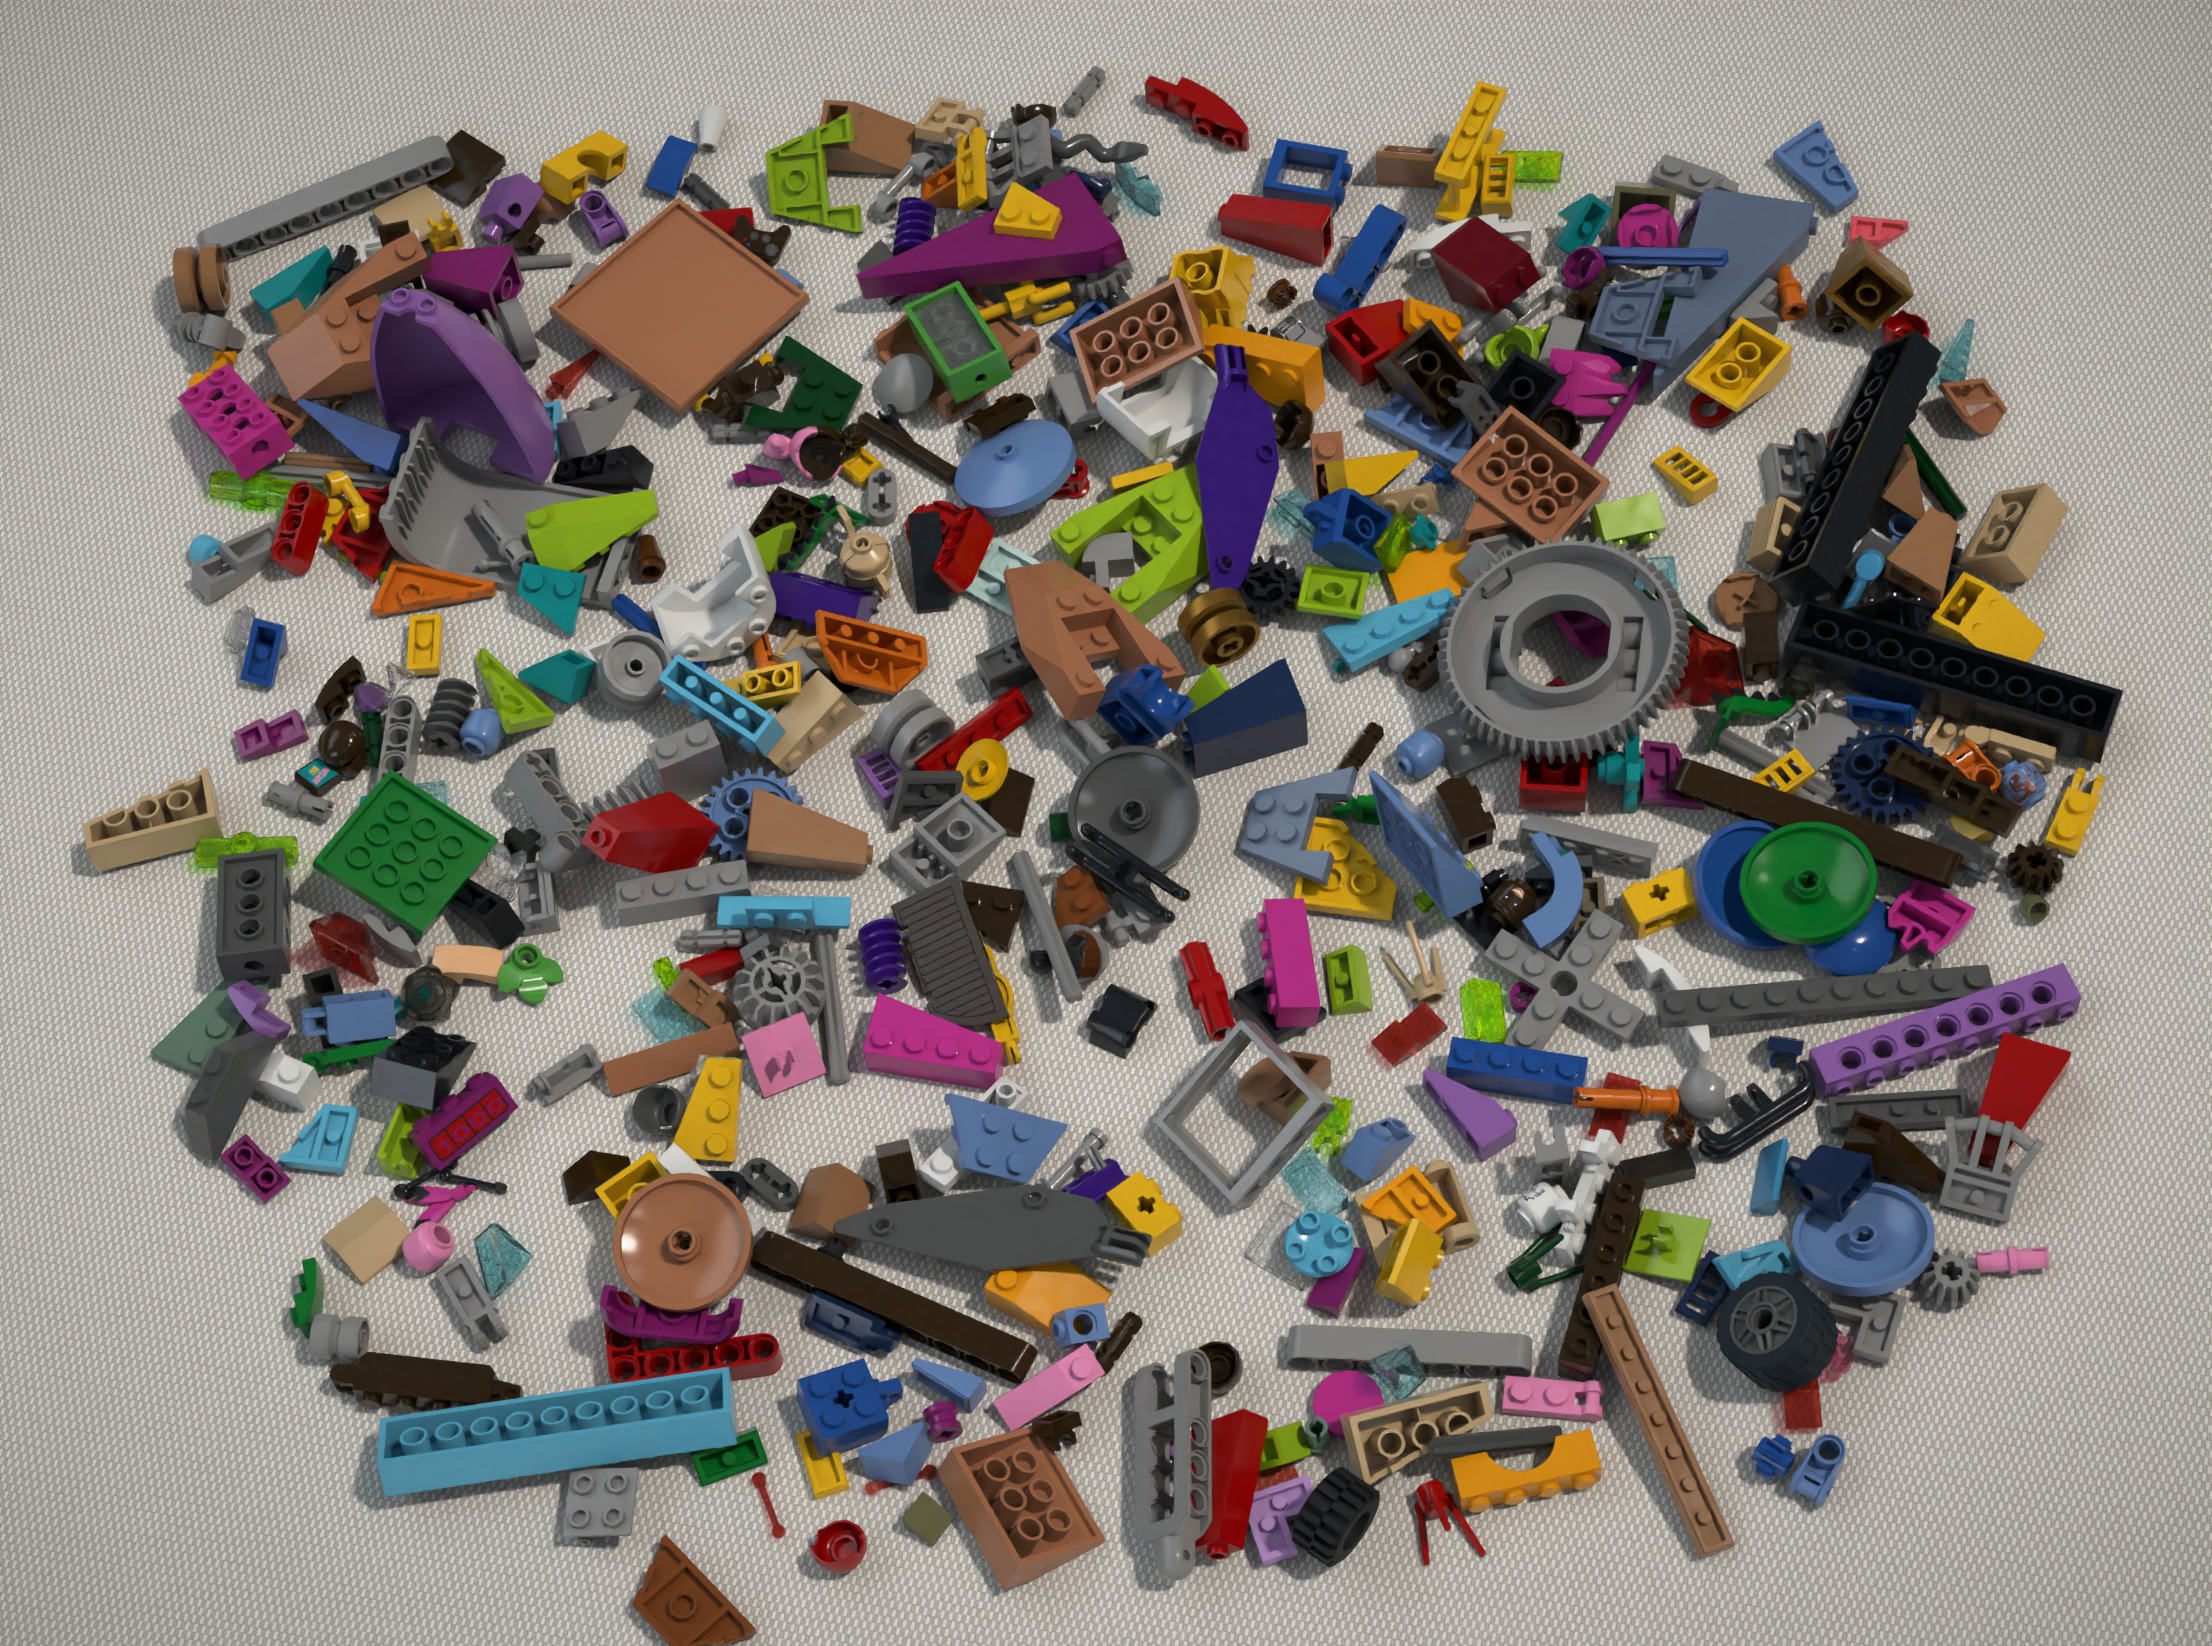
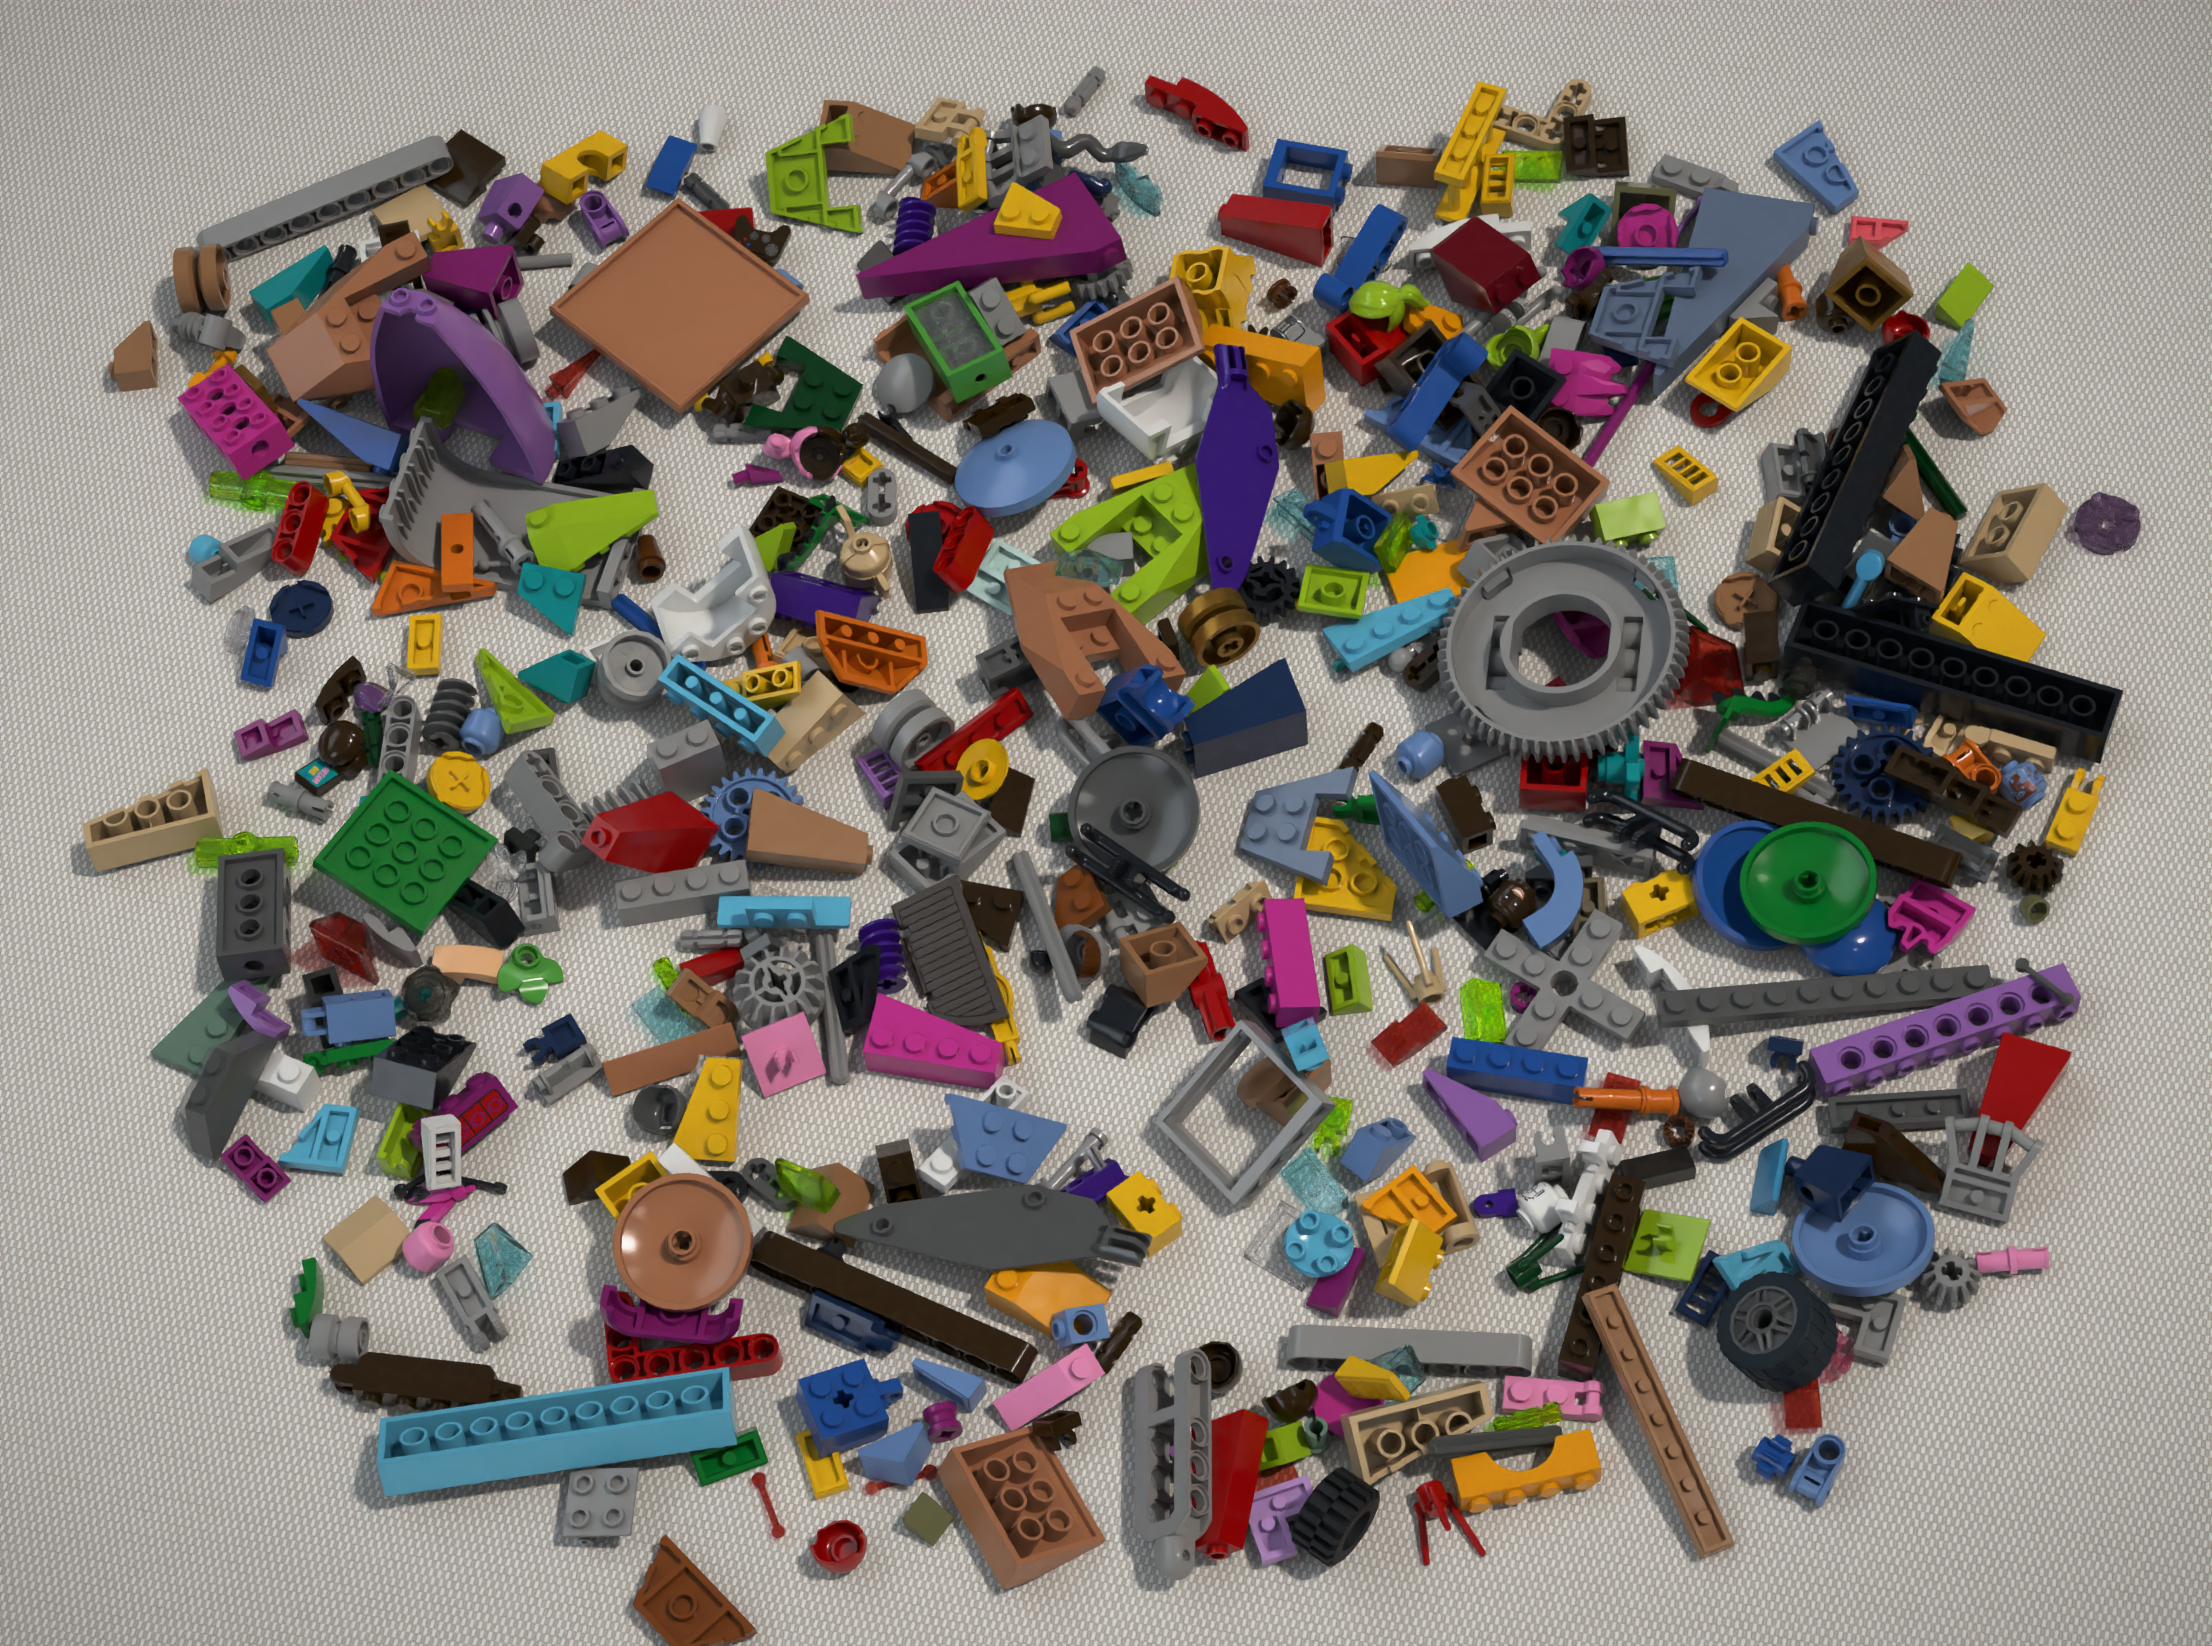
none -> medium nougat slope [109,321,158,392]
none -> pearl gold tile [233,364,278,412]
none -> dark blue tile [270,580,334,639]
none -> clear neon green piece [413,367,466,430]
none -> white slope [421,1114,461,1191]
none -> yellow tile [426,751,491,814]
none -> orange tile [441,513,474,593]
none -> dark blue plate [523,1013,588,1067]
none -> clear neon green slope [775,1157,841,1214]
none -> black wing [828,944,881,1034]
none -> light grey tile [901,787,991,867]
none -> light grey brick [966,277,1027,346]
none -> clear light blue slope [1055,548,1125,585]
none -> medium nougat slope [1119,922,1208,1008]
none -> dark brown tile [1157,618,1180,661]
none -> tan hinge [1207,879,1273,944]
none -> dark brown hair [1261,1379,1318,1423]
none -> medium azure slope [1281,1016,1330,1072]
none -> yellow slope [1335,1356,1411,1401]
none -> lime hair [1349,280,1430,332]
none -> blue beam [1384,332,1489,453]
none -> dark purple piece [1474,1188,1519,1219]
none -> tan beam [1493,79,1592,153]
none -> clear neon green axle [1493,1401,1563,1431]
none -> dark brown slope [1563,114,1630,177]
none -> black piece [1582,789,1699,875]
none -> lime slope [1935,262,1994,331]
none -> dark grey hinge [2015,958,2075,1006]
none -> clear purple plate [2074,492,2141,556]

